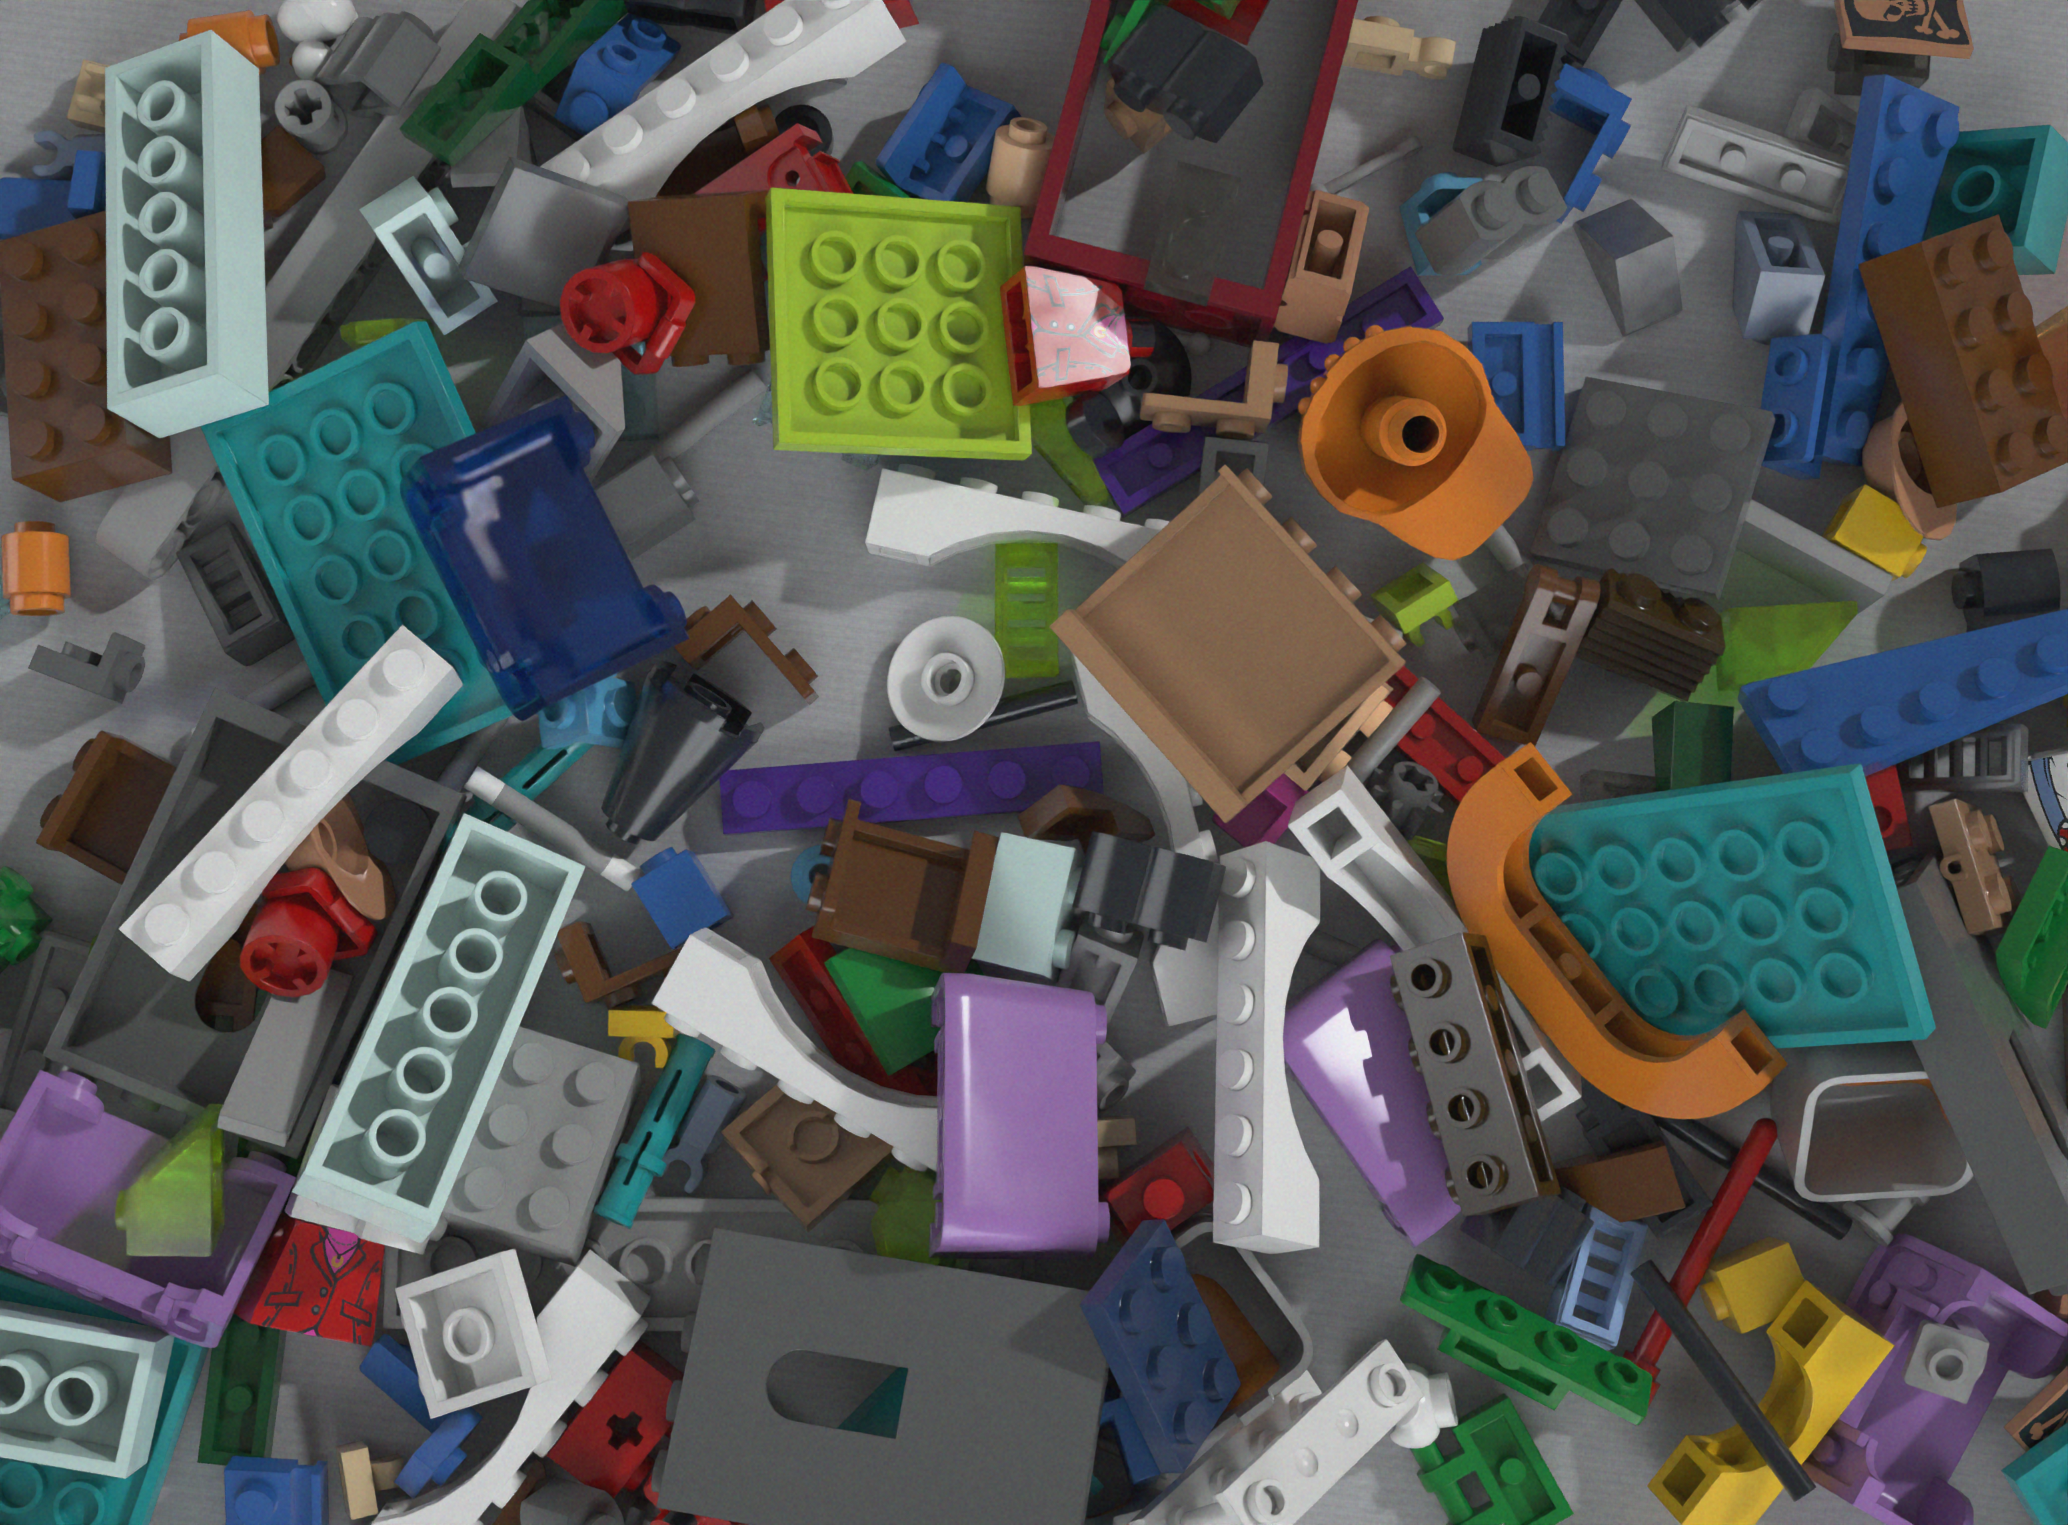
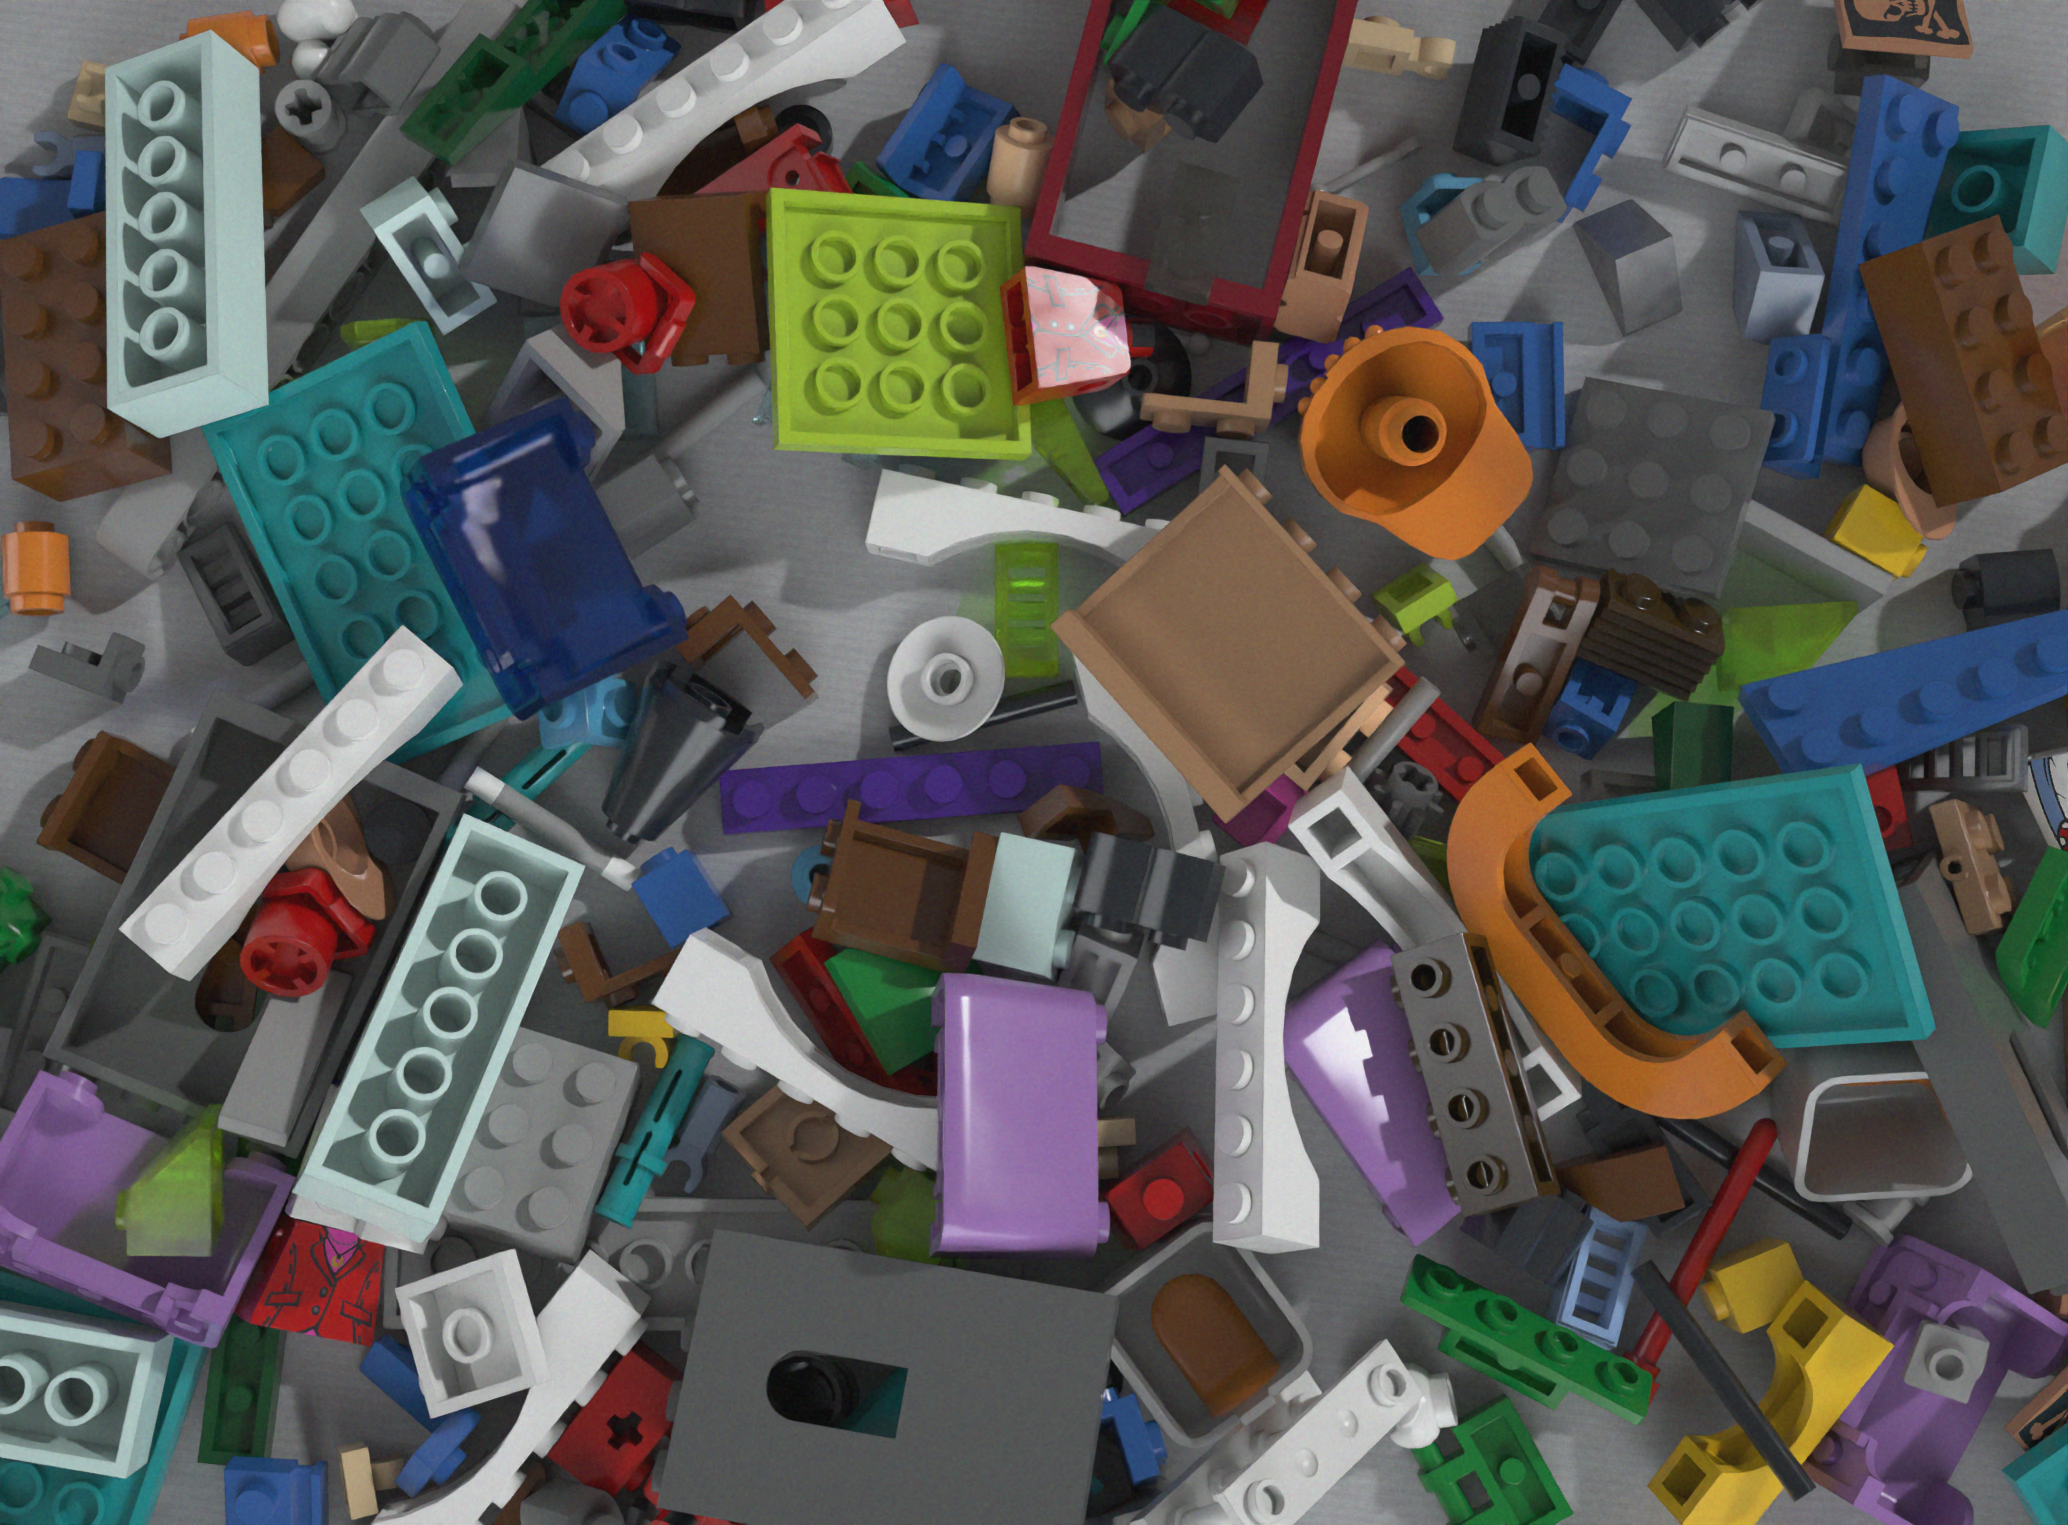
black tile [1065,391,1125,459] -> none
dark blue plate [1079,1219,1241,1473] -> none
none -> black wheel [767,1355,860,1428]
none -> blue bracket [1541,658,1639,760]

